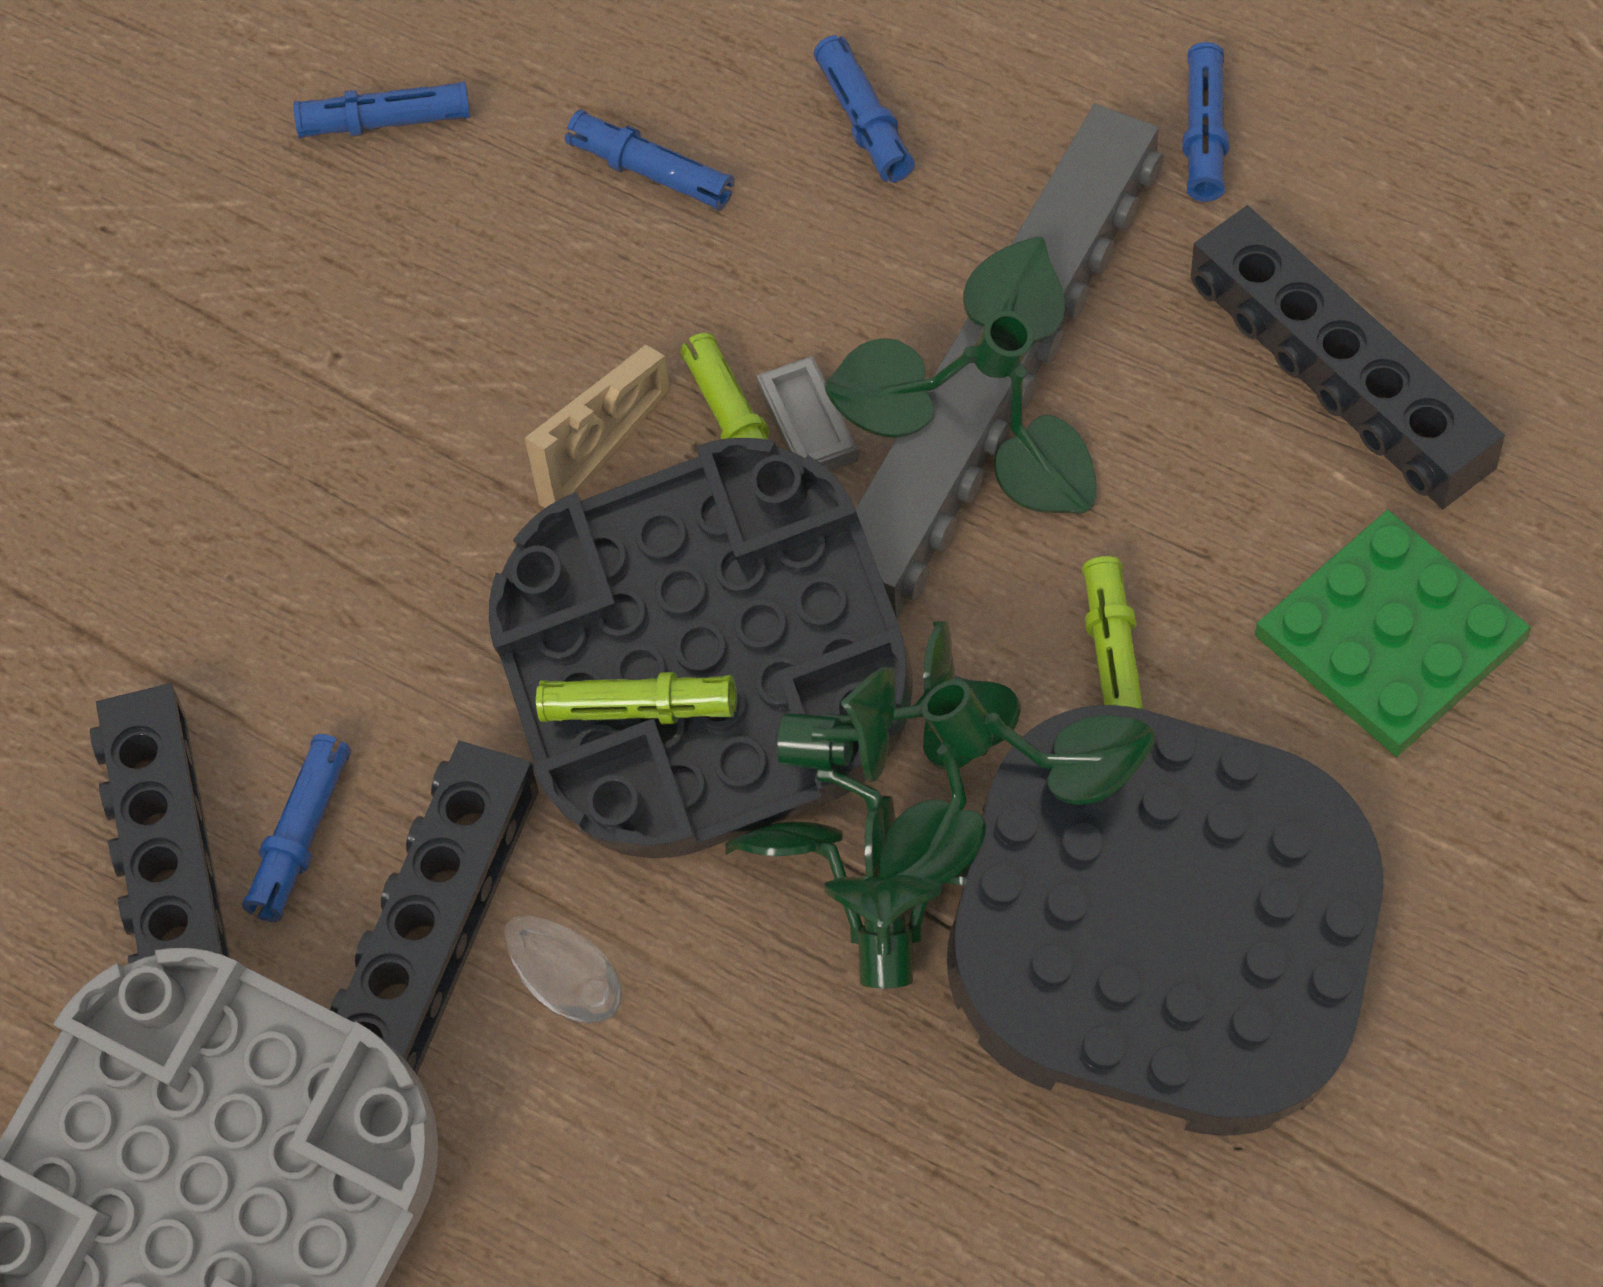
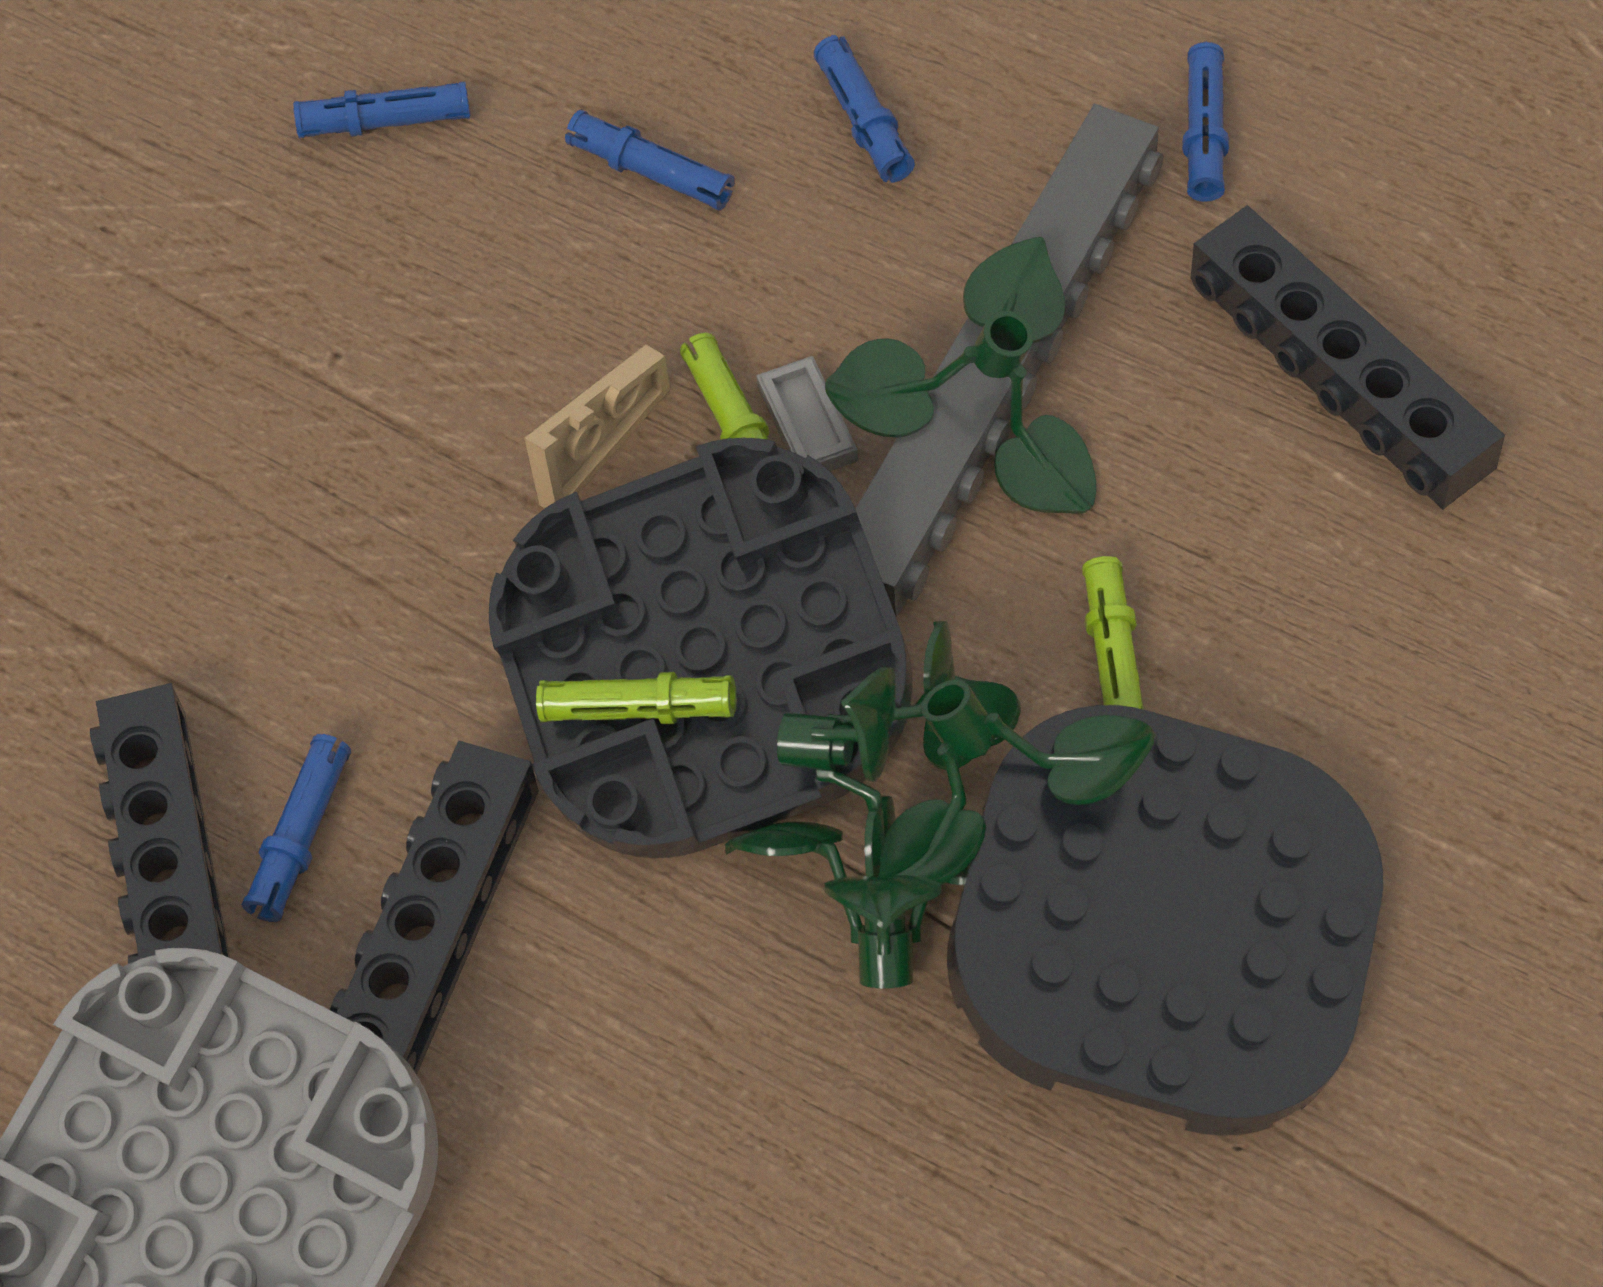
clear arm [504,915,622,1024] -> none
green plate [1255,509,1531,757] -> none

